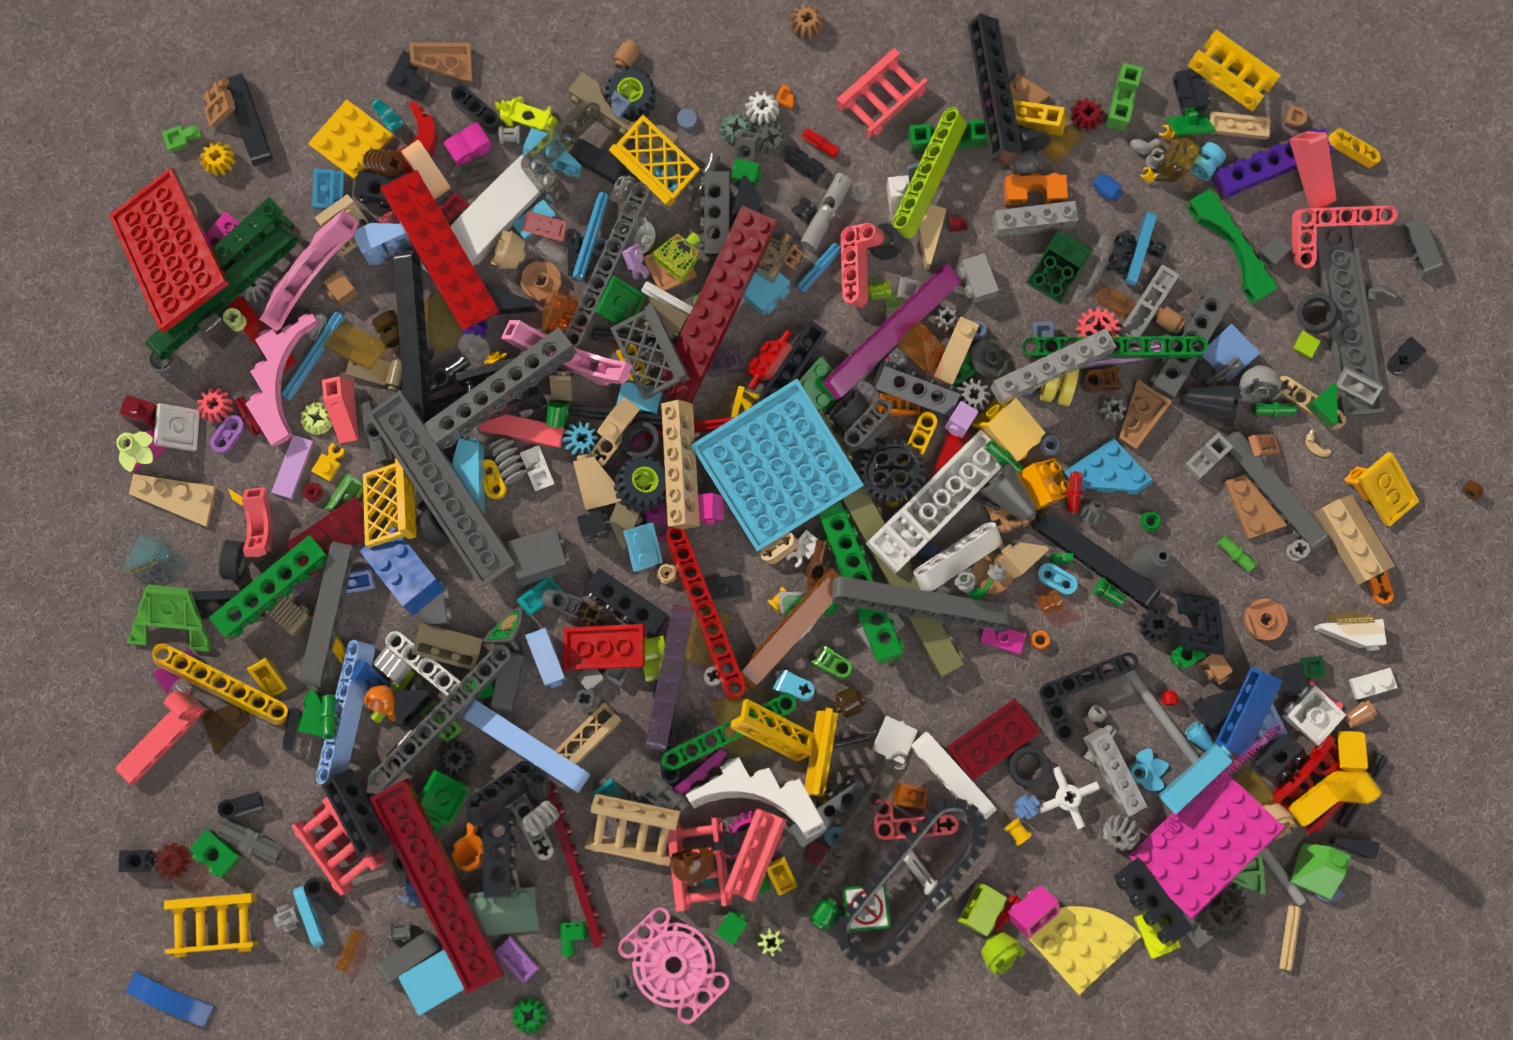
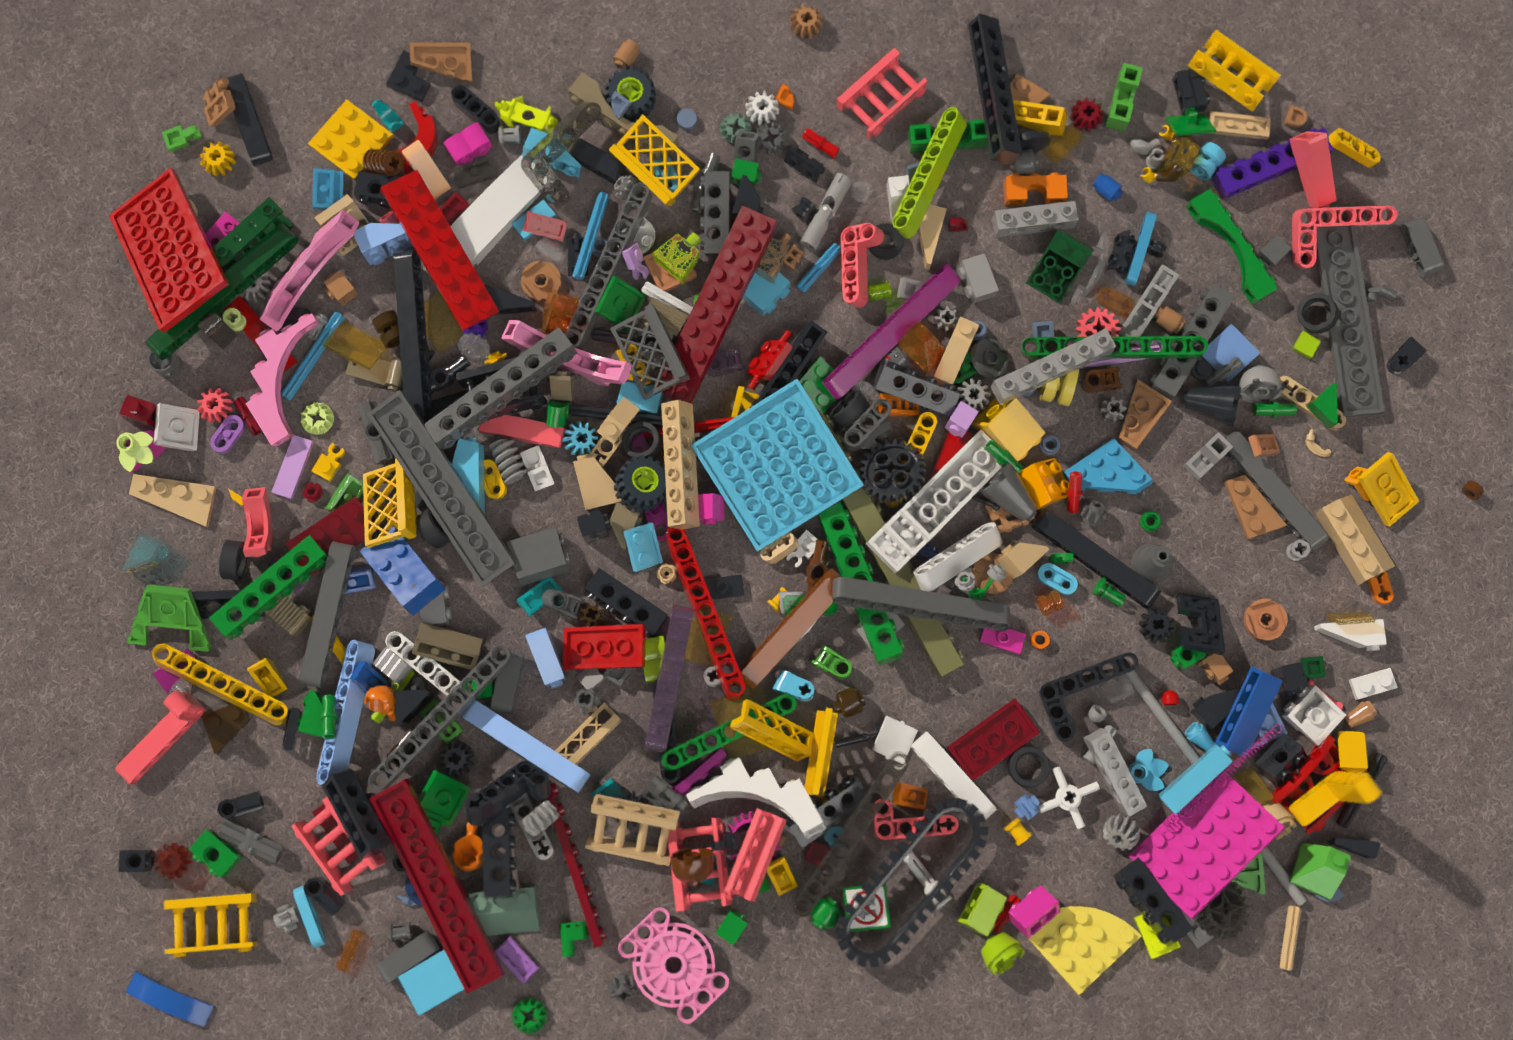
coral slope [322,376,359,444] -> none
shield [482,606,523,651] -> none
tan cone [491,230,526,269] -> none
yellowish green gear [758,929,785,956] -> none
bright green pin [1217,535,1257,573] -> none
light grey slope [1337,366,1383,405] -> none

